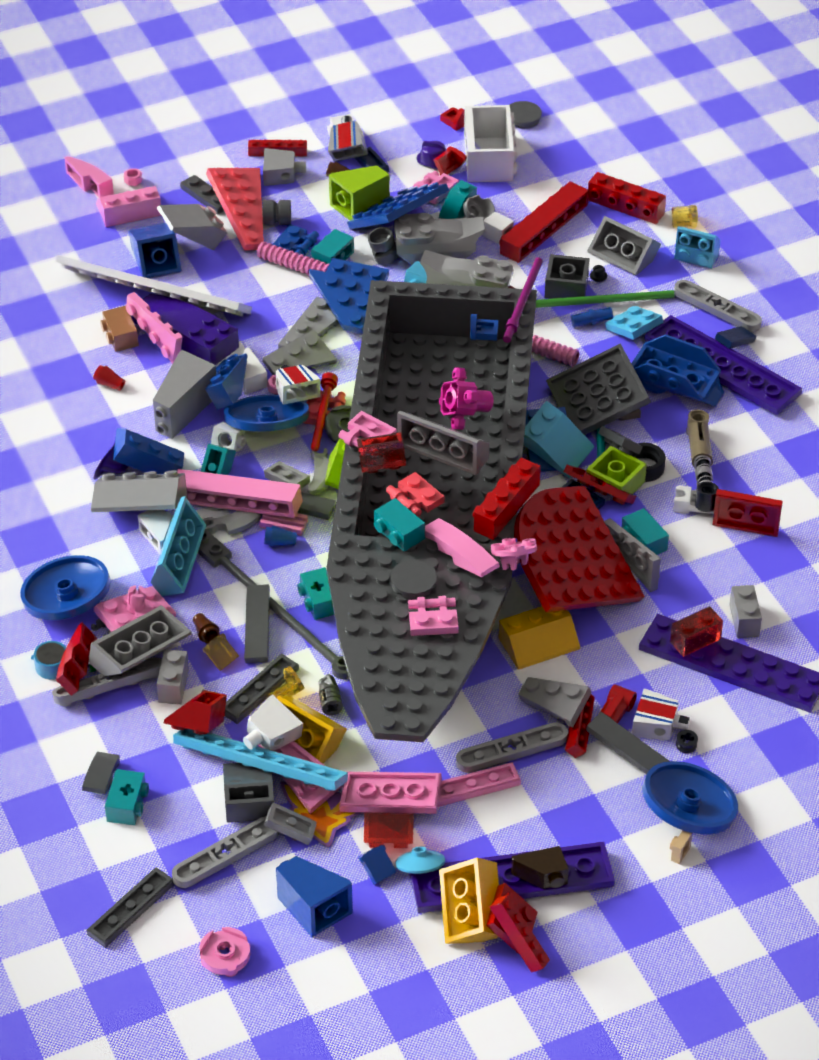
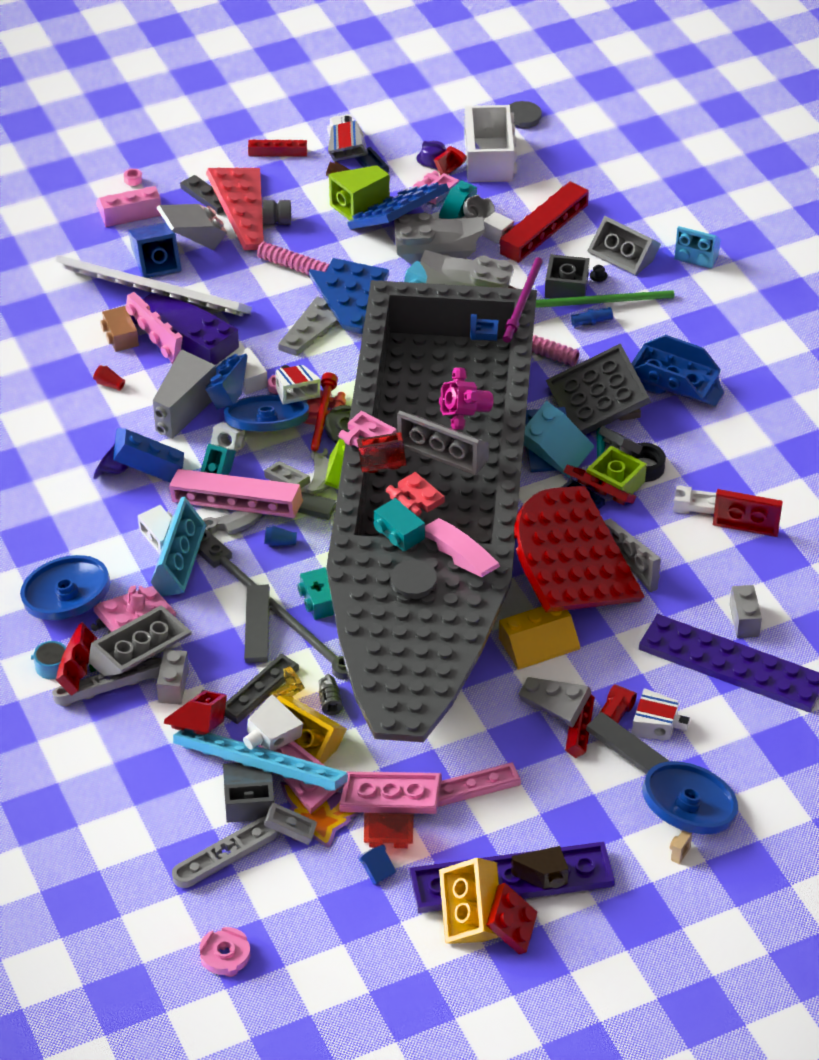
bright pink slope [64,156,114,197] -> none
dark grey slope [82,751,120,794] -> none
dark grey tile [86,867,175,948] -> none
light grey slope [91,470,188,513] -> none
teal brick [105,769,149,826] -> none
reddish brown cone [193,613,220,644] -> none
clear yellow tile [201,633,239,671] -> none
bright pink tile [259,513,308,536] -> none
light grey wing [262,329,337,375] -> none
light grey torso [263,148,306,186] -> none
blue plate [272,224,319,255] -> none
blue slope [276,856,353,937] -> none
teal brick [311,229,354,264] -> none
dark grey wheel [367,227,398,265] -> none
medium azure dish [396,846,445,874] -> none
bright pink plate [408,596,458,636] -> none
red tile [440,107,464,131] -> none
light grey piece [456,722,568,773] -> none
red brick [472,457,541,540] -> none
red piece [490,895,550,973] -> none
bright pink plate [491,538,537,571] -> none
red brick [588,172,666,224] -> none
medium azure plate [605,306,663,340] -> none
teal brick [621,508,669,555] -> none
dark purple plate [645,315,802,415] -> none
clear red brick [670,606,723,657] -> none
clear yellow tile [672,205,698,228] -> none
light grey piece [674,280,762,332] -> none
black bush [676,730,698,754] -> none
piece [686,409,719,512] -> none
dark blue tile [715,326,757,349] -> none

